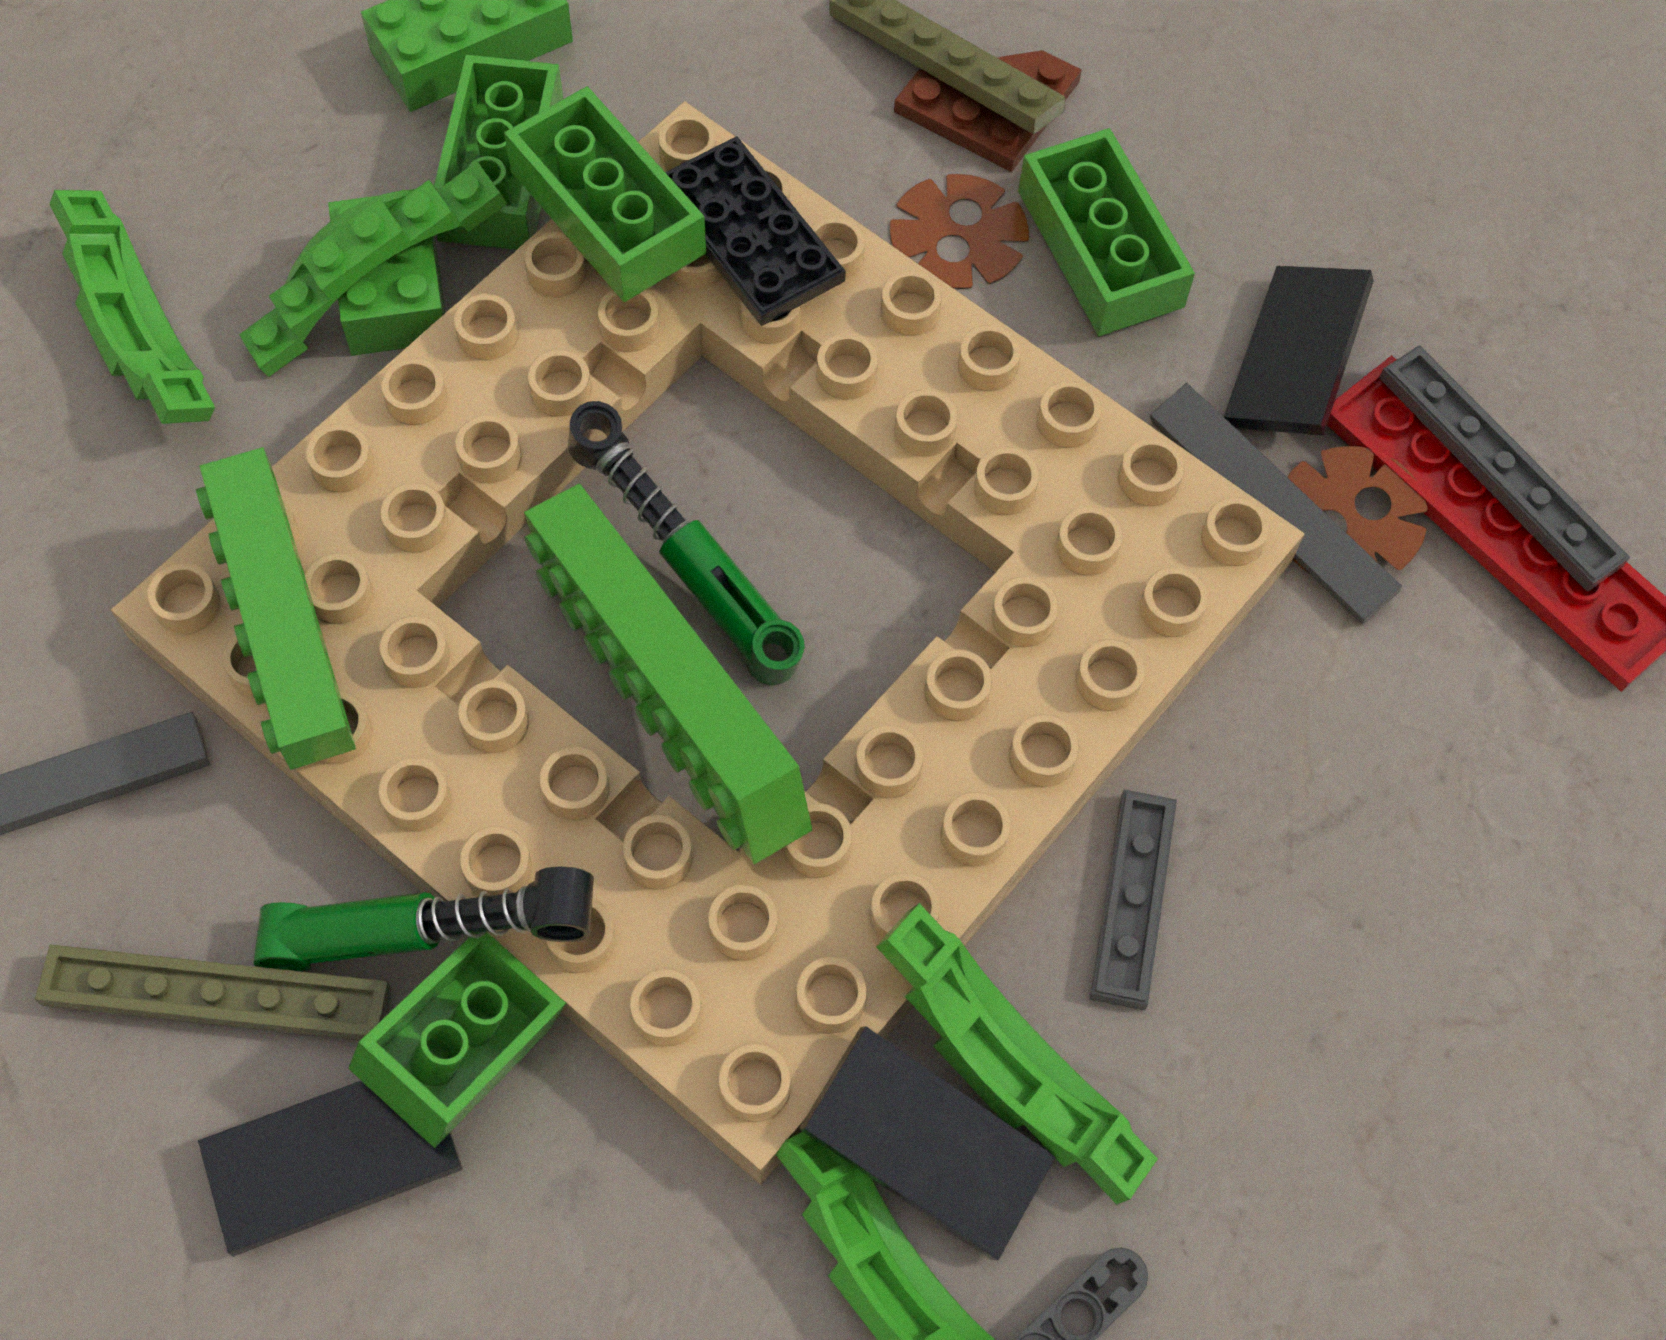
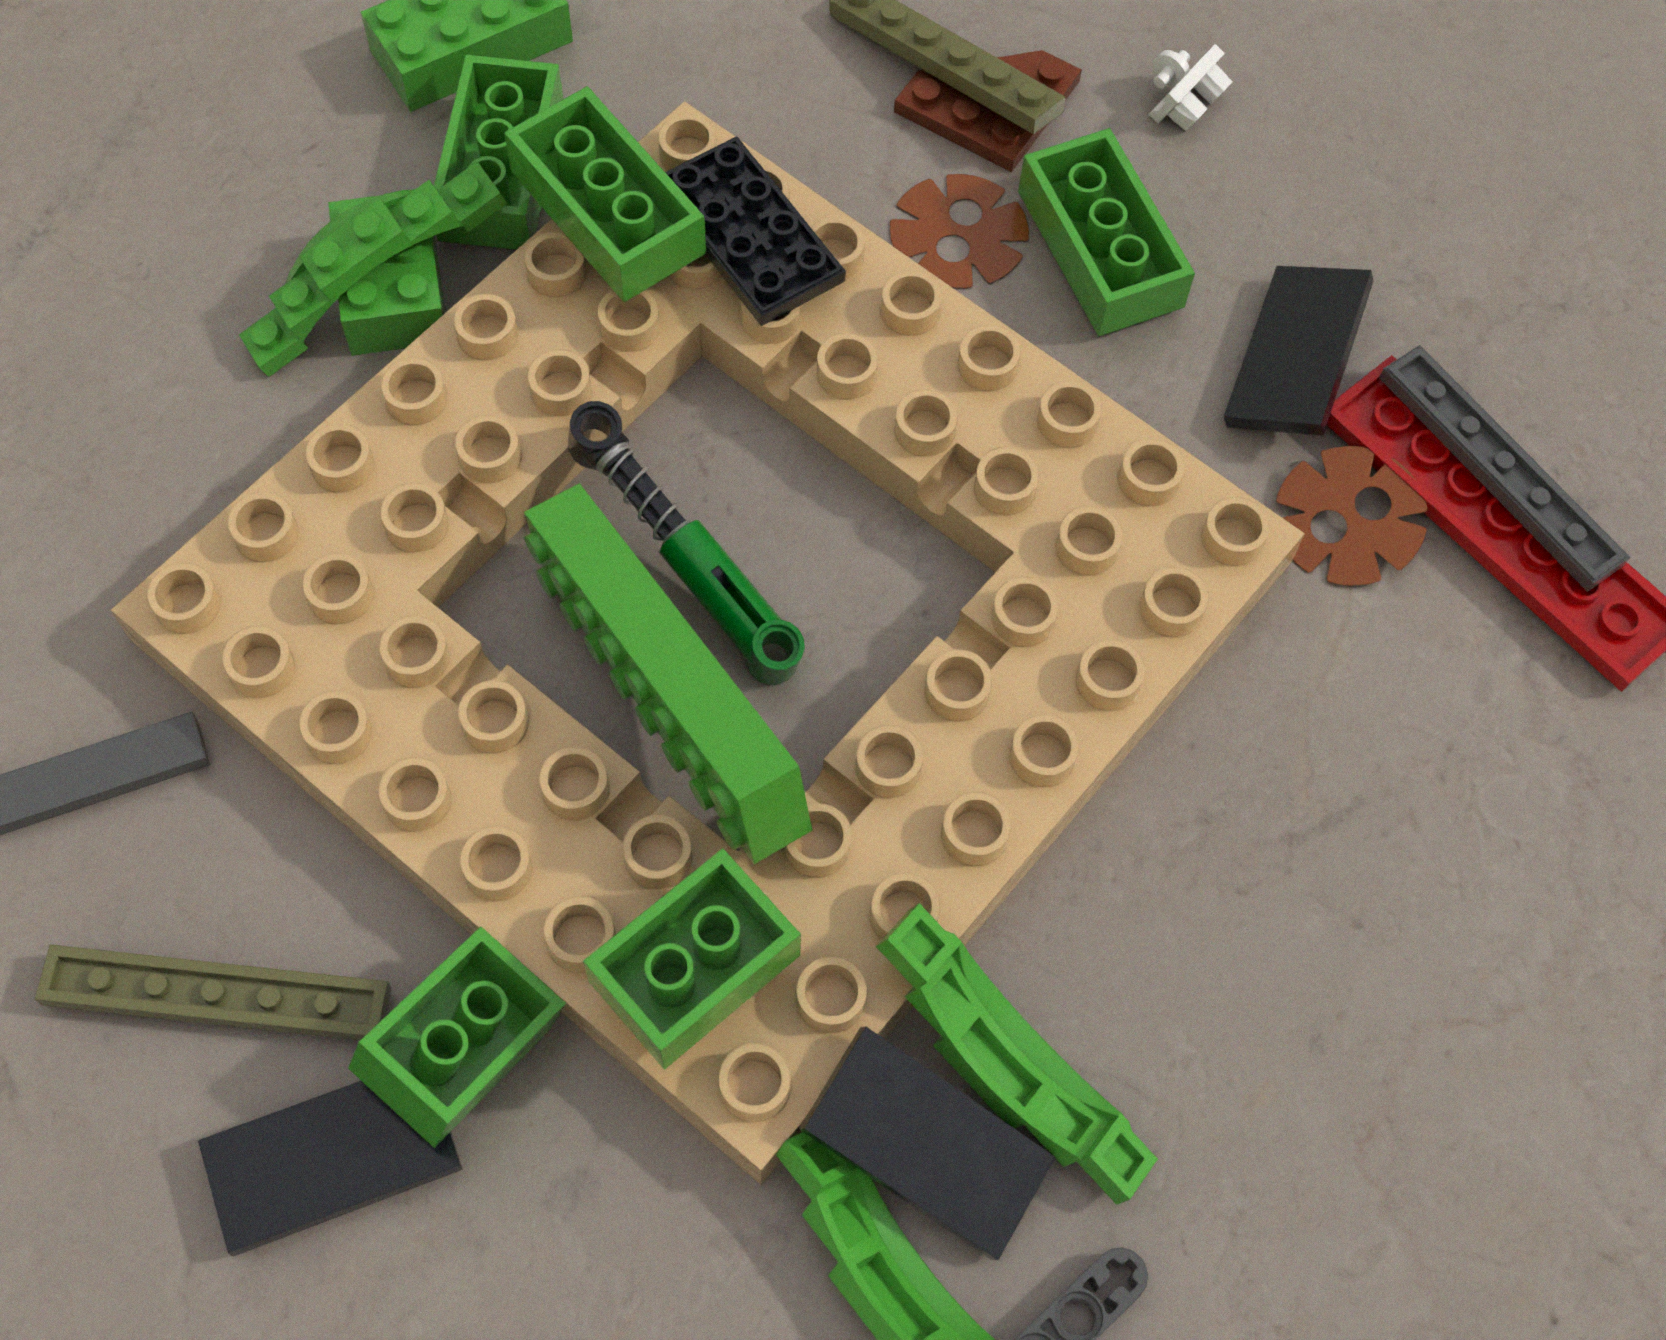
bright green piece [49,190,215,424] -> none
bright green brick [196,447,356,770] -> none
piece [253,866,594,972] -> none
dark grey tile [1090,789,1177,1011] -> none
dark grey tile [1150,382,1402,625] -> none
none -> bright green brick [583,848,801,1070]
none -> white hips [1148,44,1233,131]

